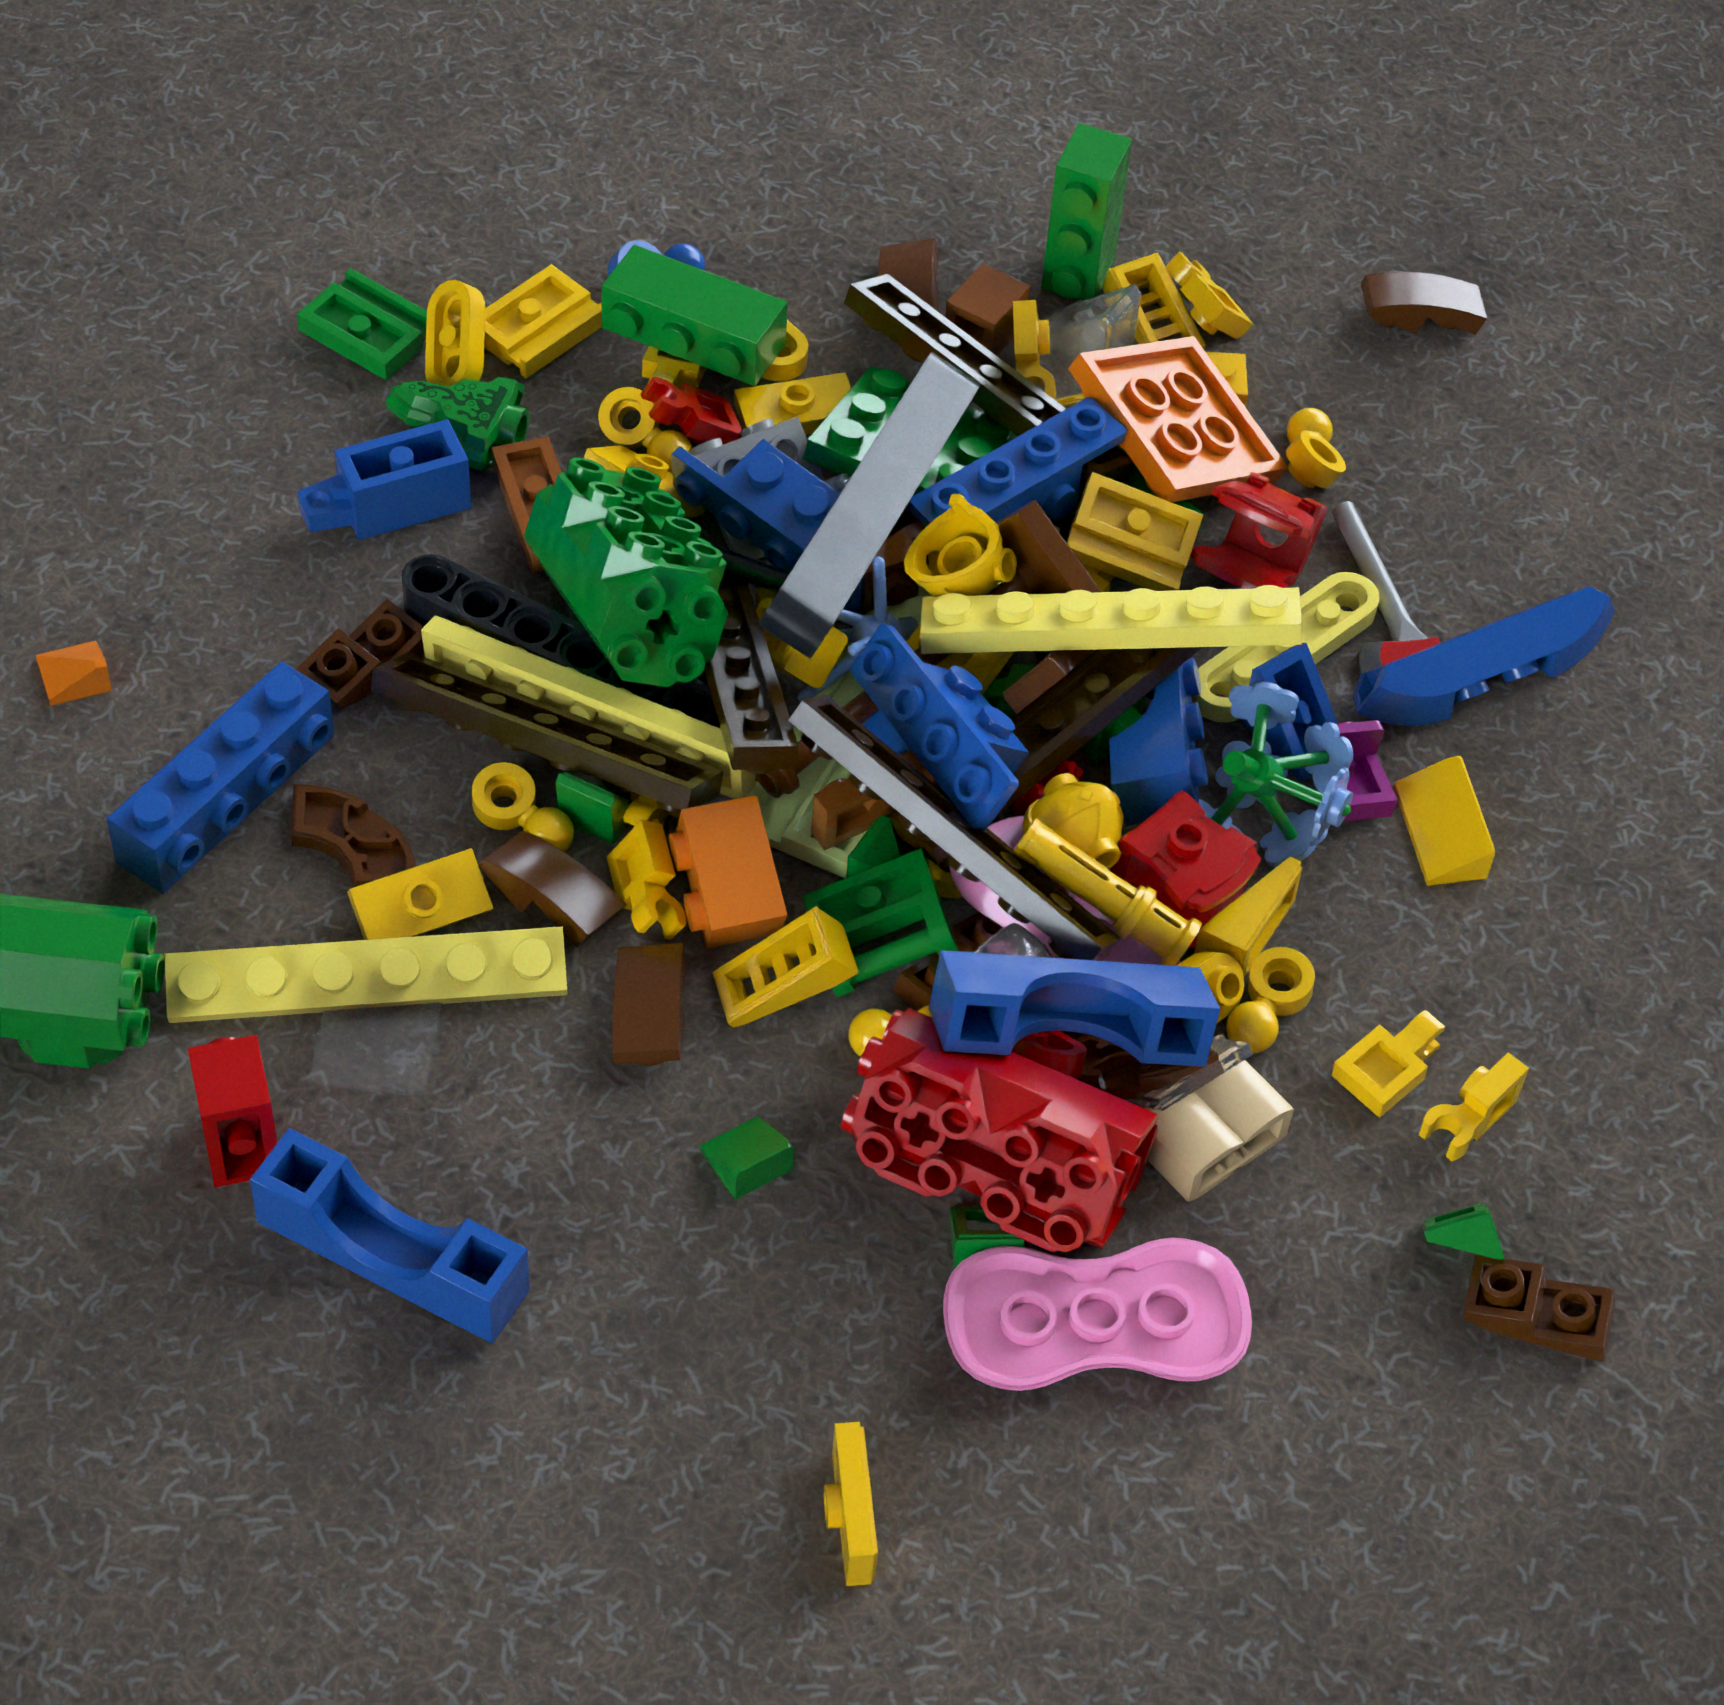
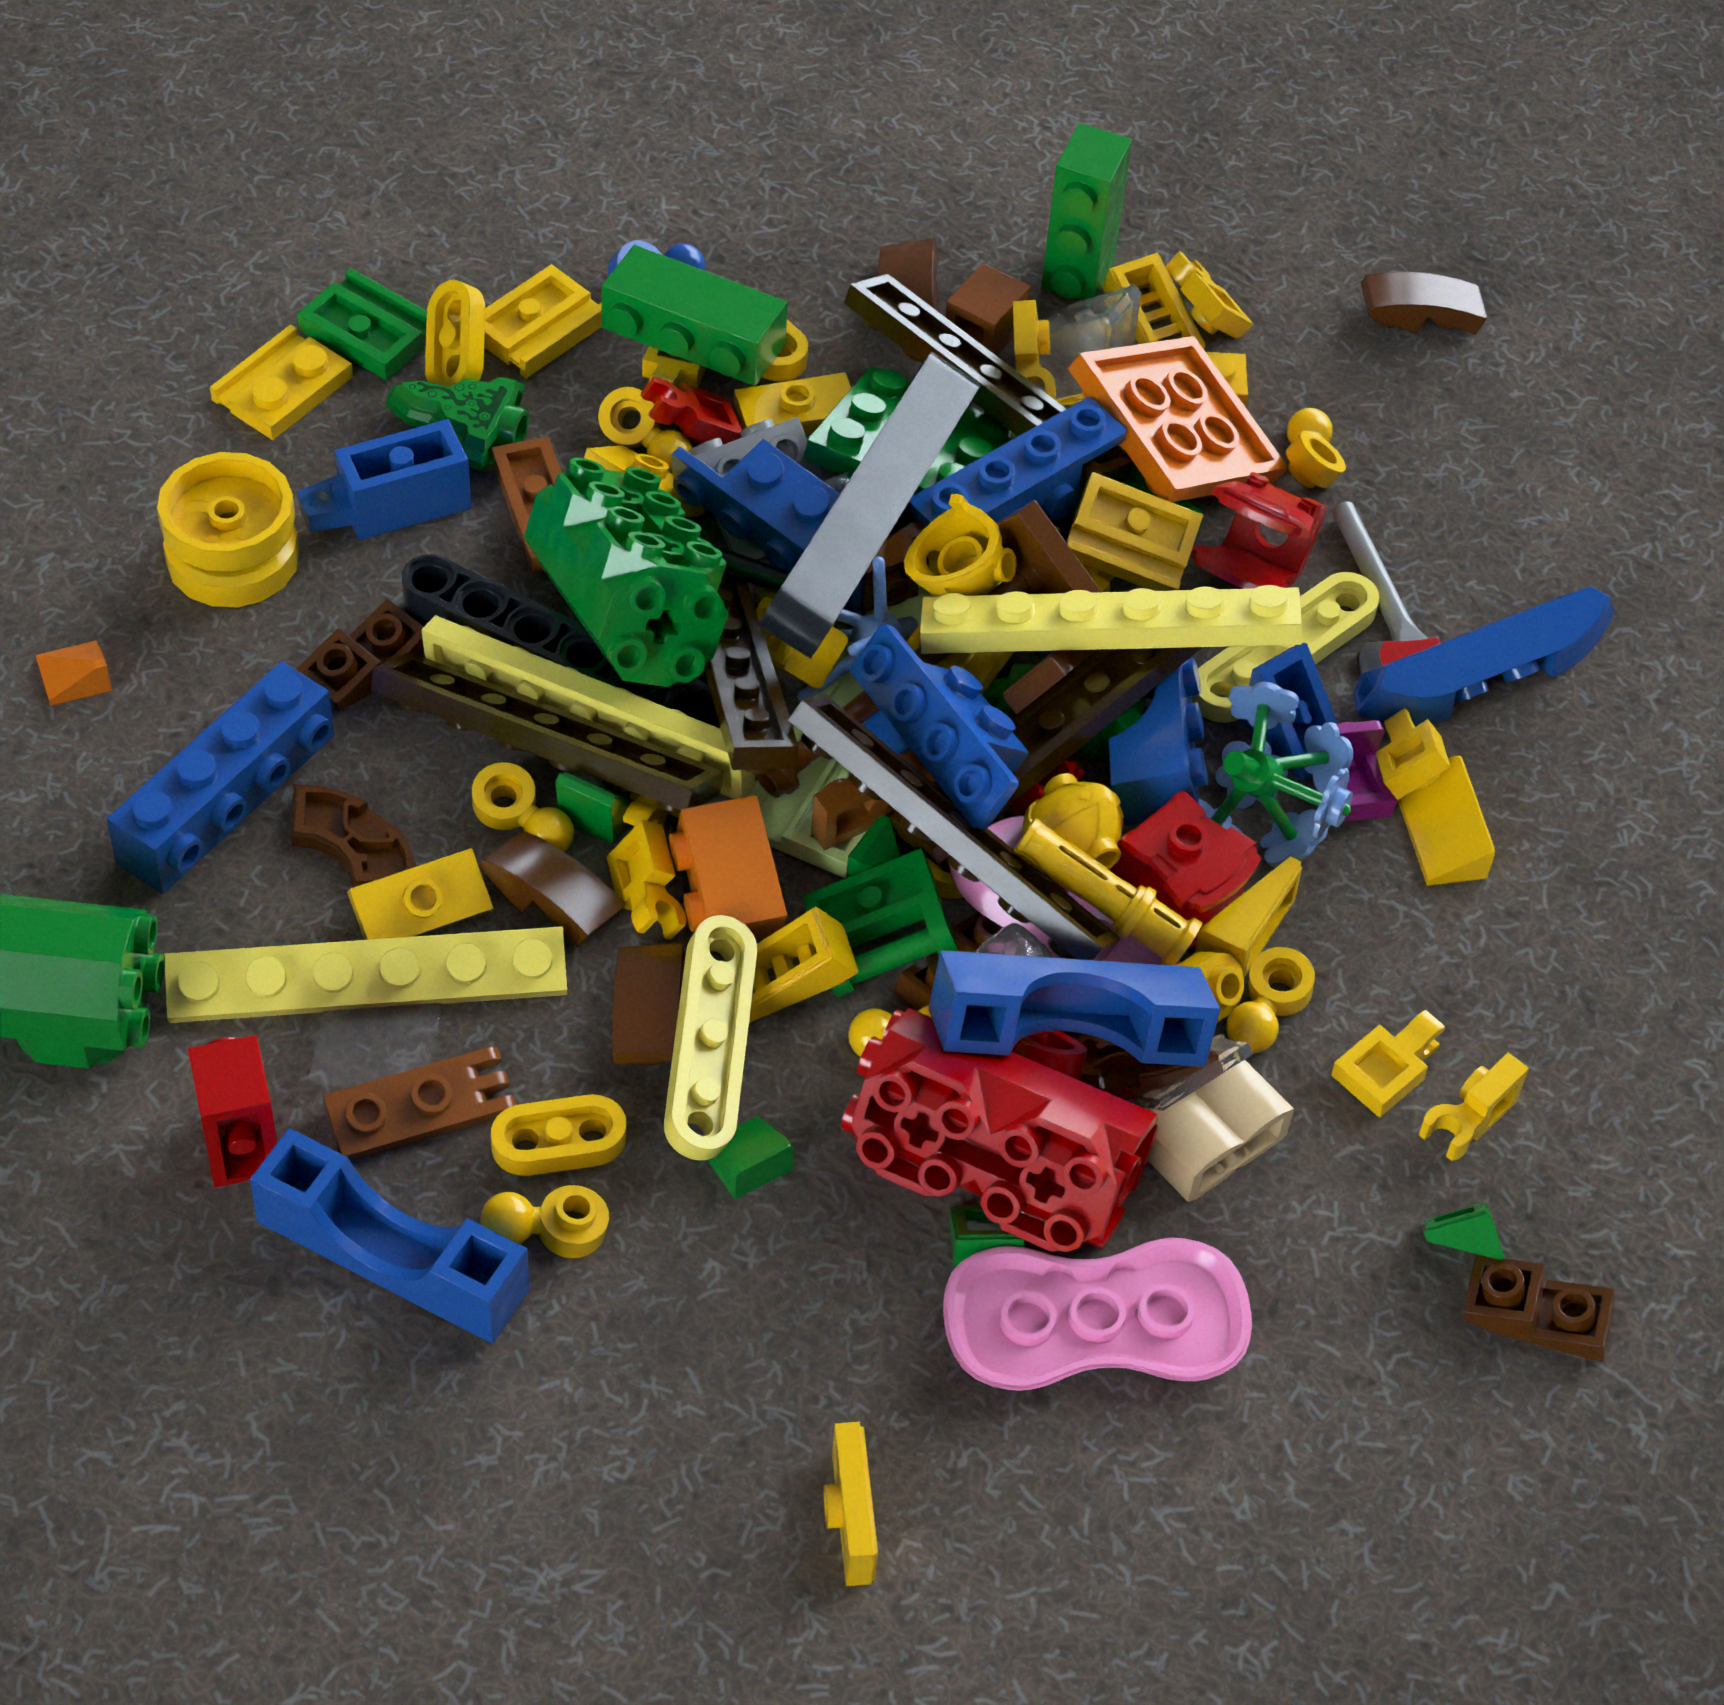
none -> yellow wheel [157,452,299,608]
none -> yellow plate [210,324,353,440]
none -> dark orange hinge [323,1046,517,1161]
none -> yellow plate [480,1185,609,1258]
none -> yellow plate [491,1094,627,1176]
none -> light yellow plate [664,915,757,1161]
none -> yellow plate [1376,708,1450,800]

